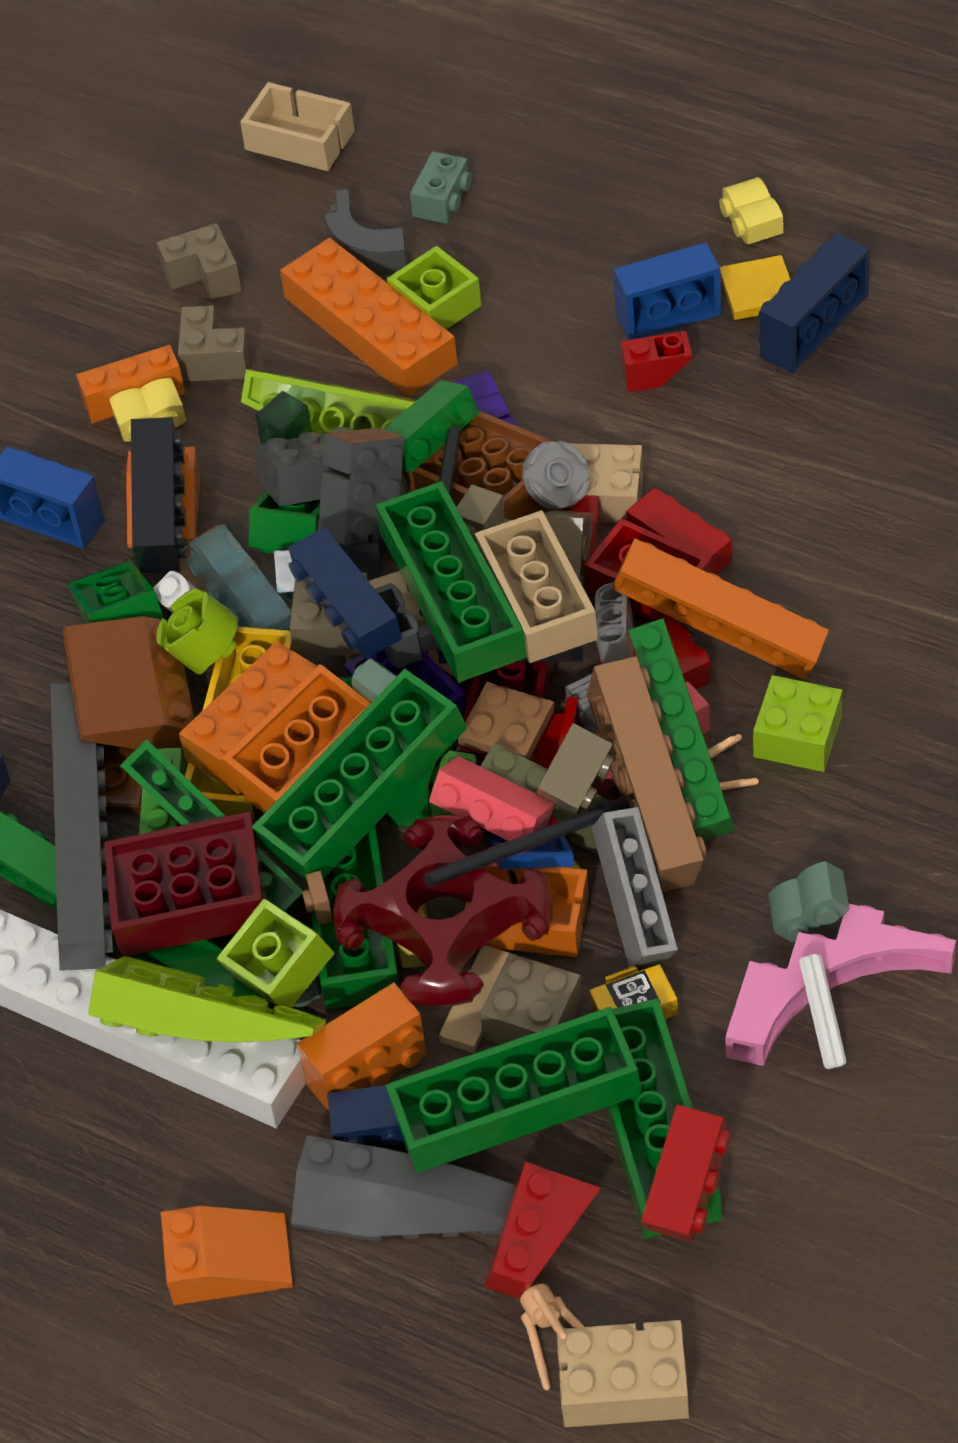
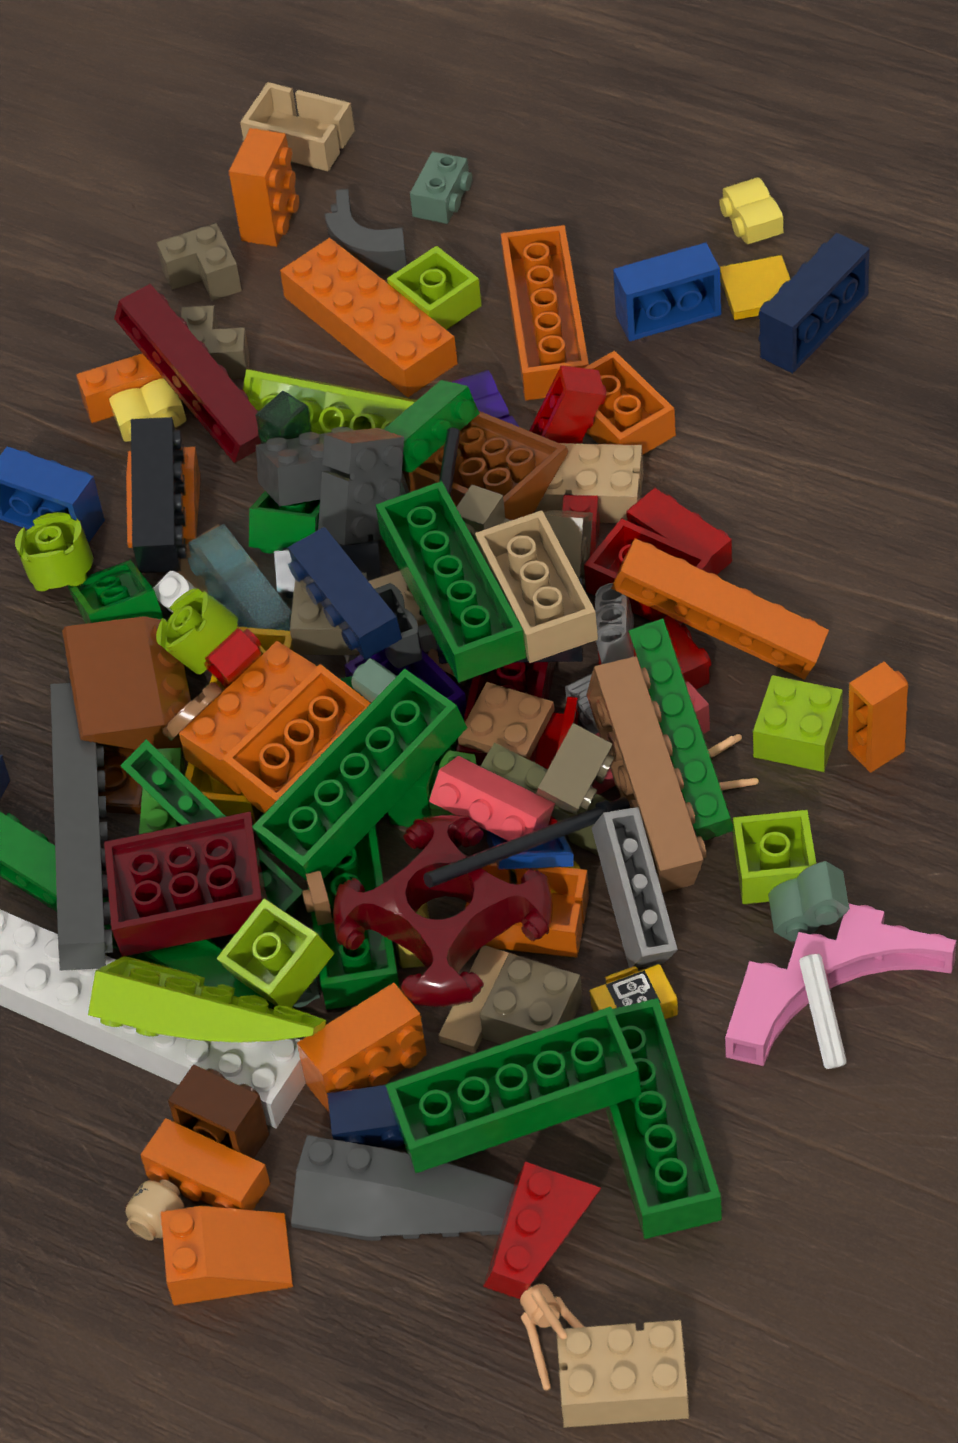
light grey tile [522,441,590,510] -> none
red slope [620,331,692,392] -> none
red wedge [641,1105,732,1243] -> none
none -> lime brick [15,512,93,591]
none -> dark red brick [114,284,271,463]
none -> tan head [125,1179,184,1240]
none -> orange brick [140,1118,270,1210]
none -> medium nougat tile [162,682,223,741]
none -> reddish brown brick [168,1064,269,1159]
none -> red brick [204,628,262,688]
none -> orange brick [229,128,300,247]
none -> orange brick [501,225,589,401]
none -> red brick [529,365,606,444]
none -> orange brick [584,351,676,455]
none -> lime brick [733,810,817,904]
none -> orange brick [848,661,908,773]

